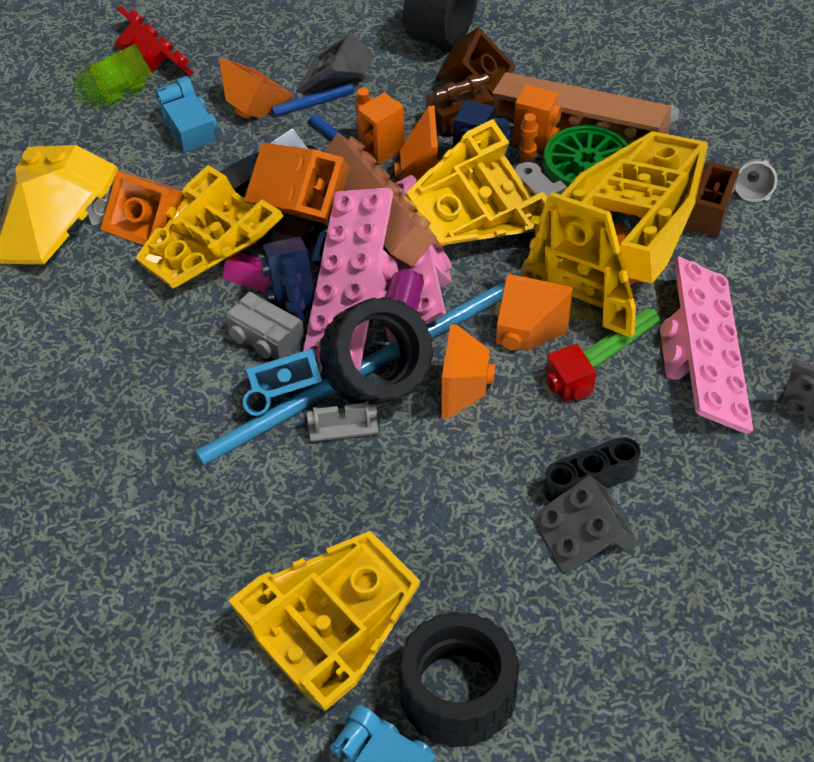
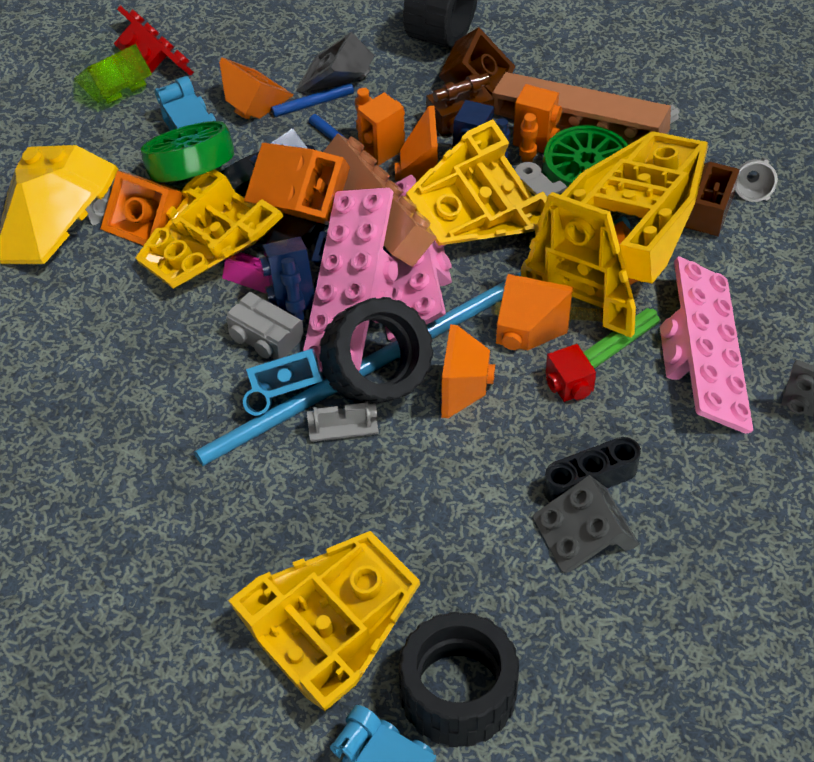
magenta brick [387,269,424,311] -> none
none -> green piece [141,121,235,182]

